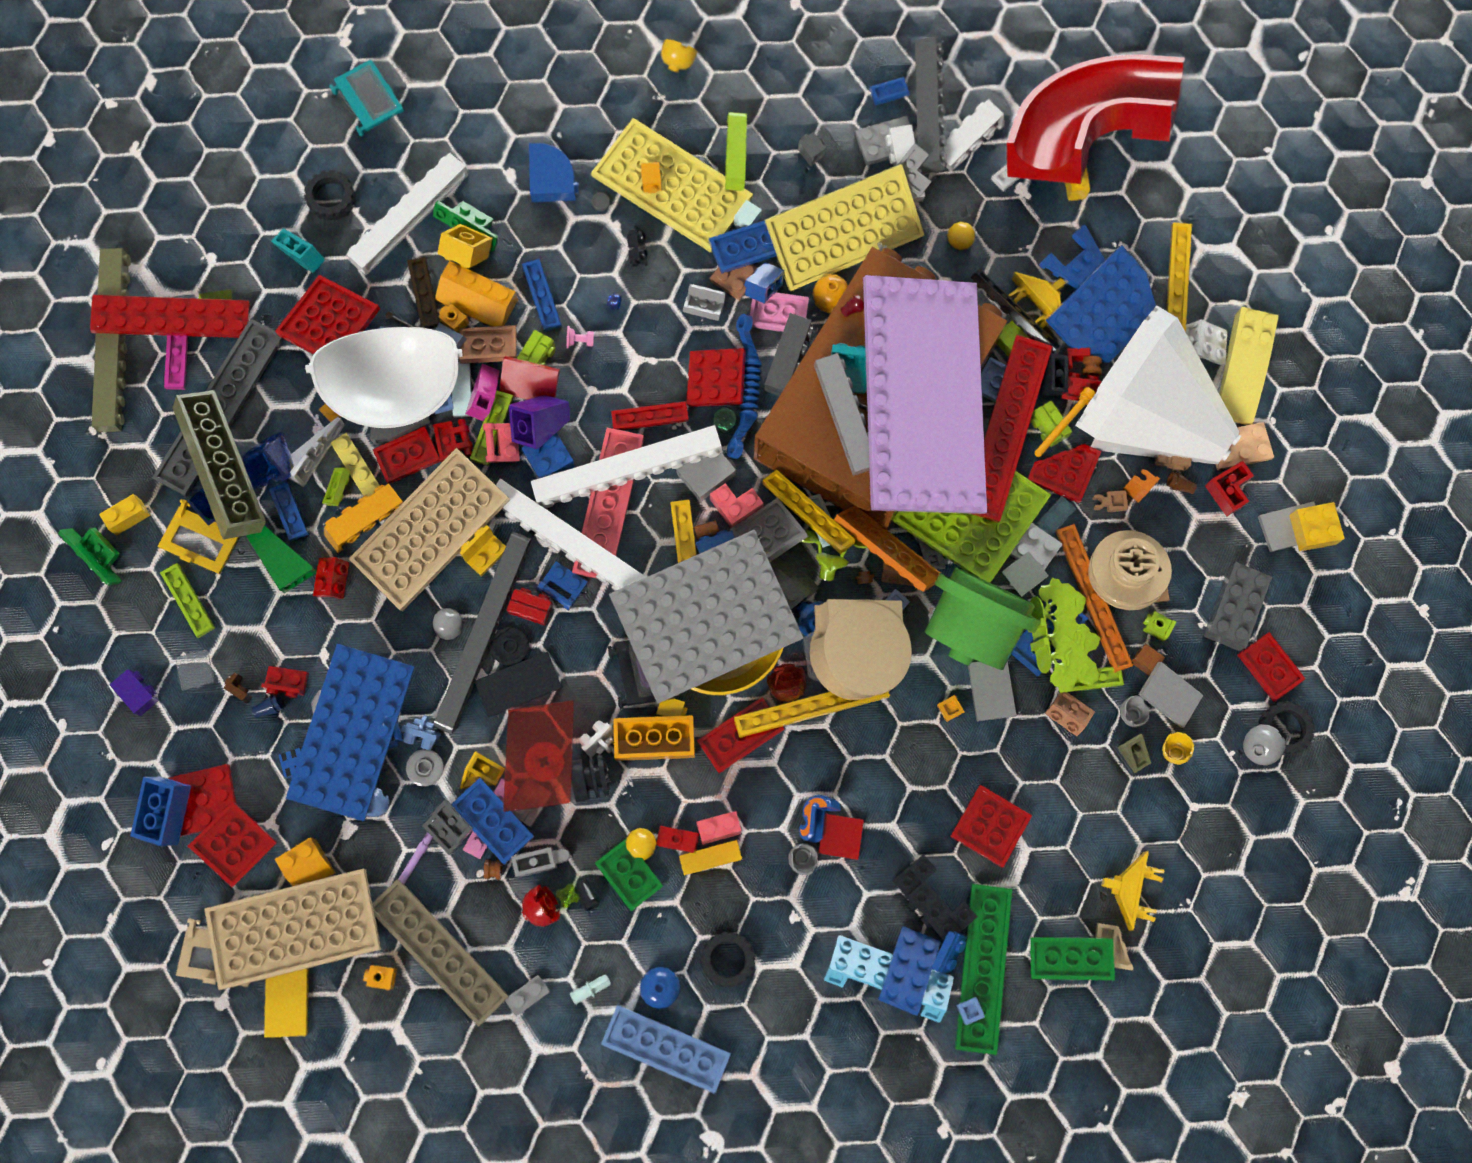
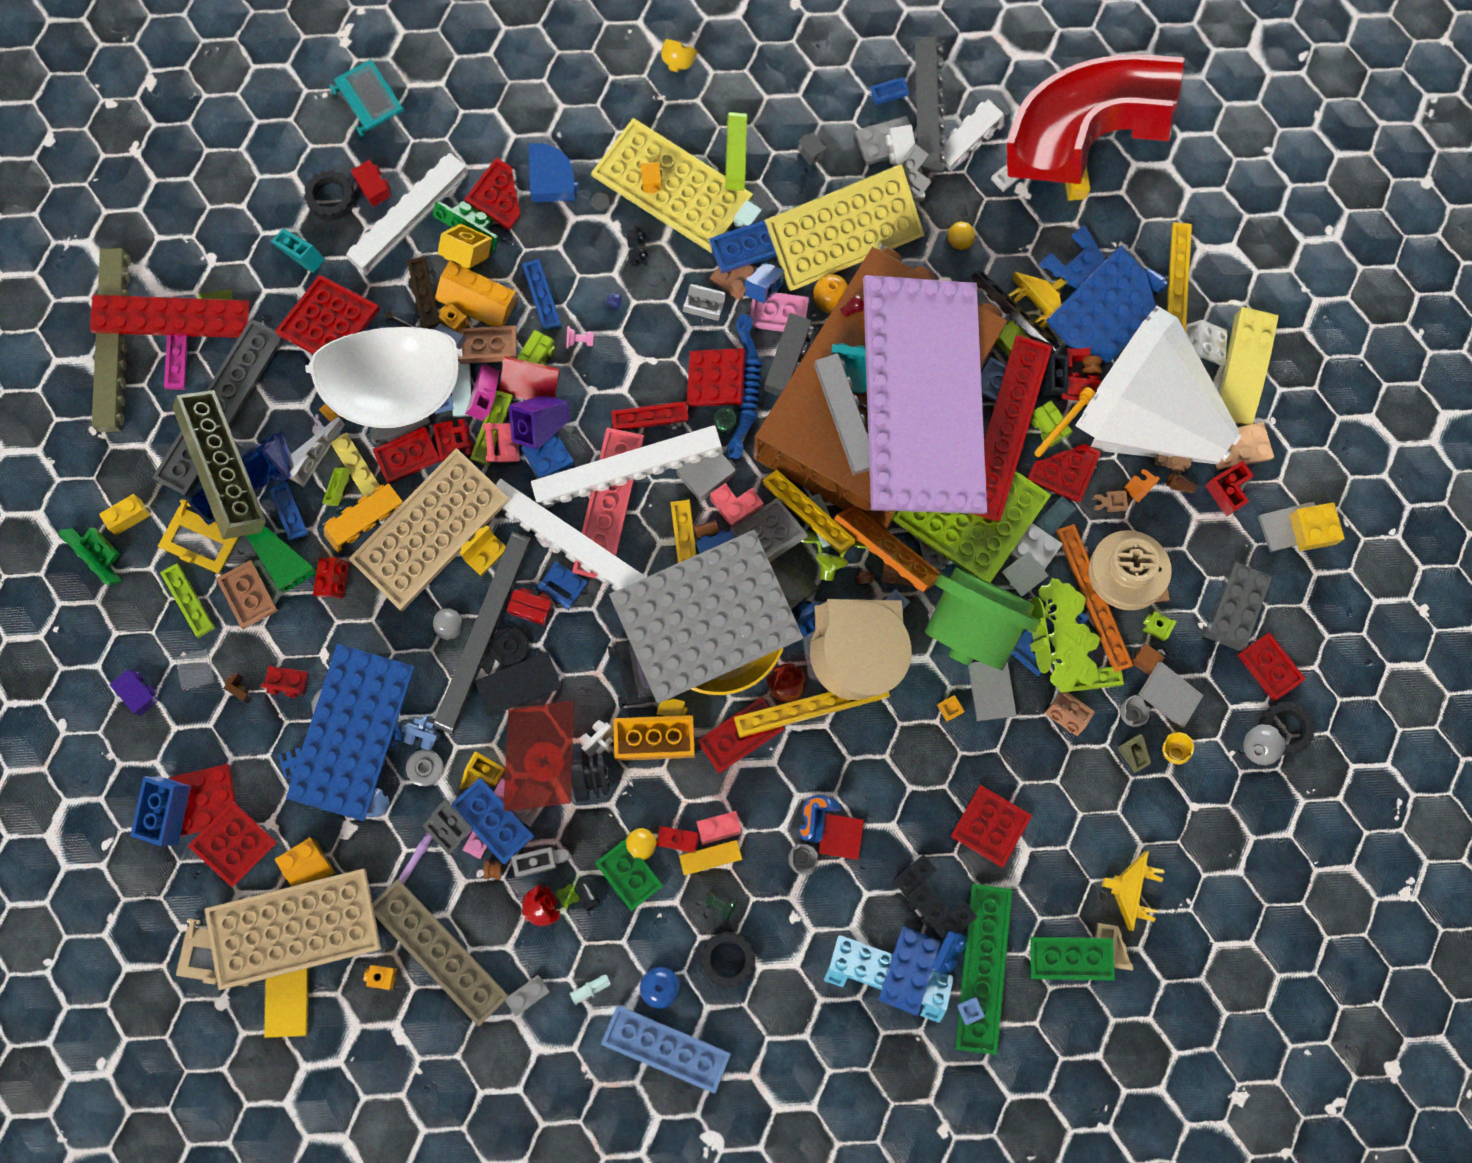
dark blue cone [252,695,284,718] -> none
none -> nougat plate [216,560,278,629]
none -> red brick [350,160,391,207]
none -> red plate [464,157,521,230]
none -> clear green piece [703,891,738,922]
none -> blue cone [1144,267,1169,294]

